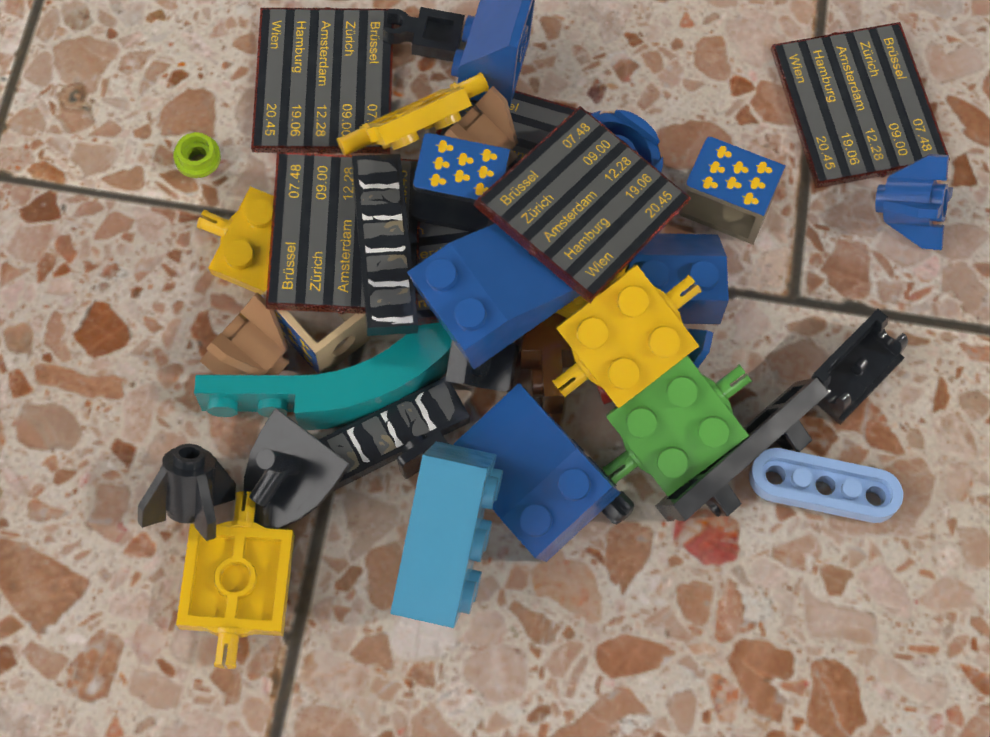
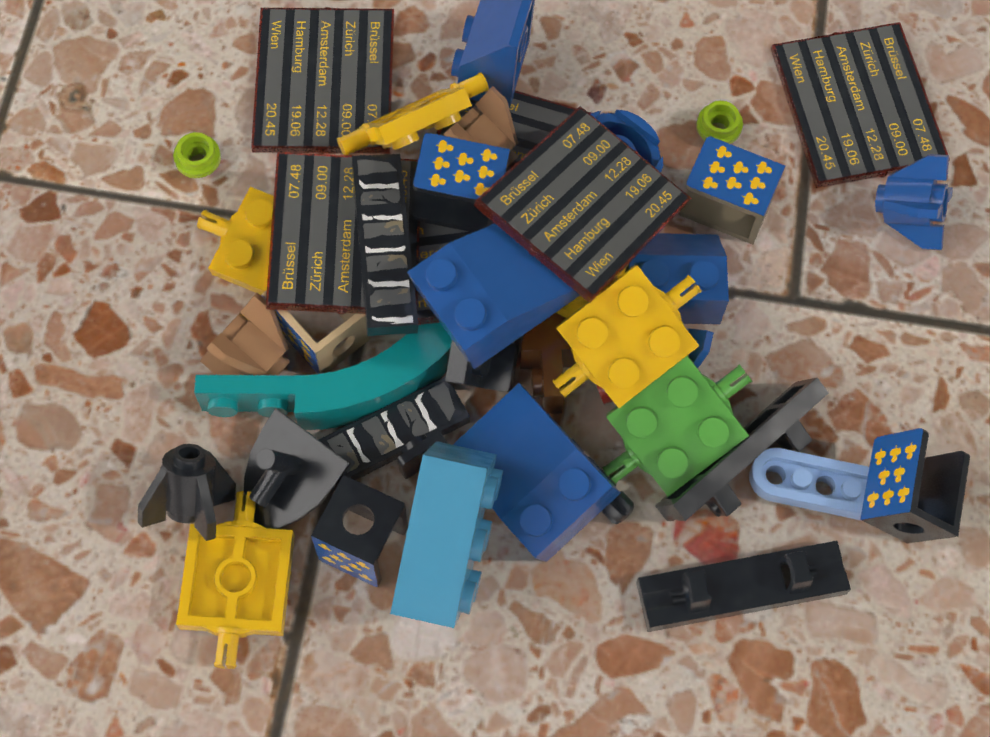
black plate [383,7,465,62] -> none
black hinge [811,309,908,425] -> none
none -> black piece [311,475,408,587]
none -> black hinge [636,541,851,632]
none -> lime plate [696,100,743,144]
none -> piece [860,428,970,543]

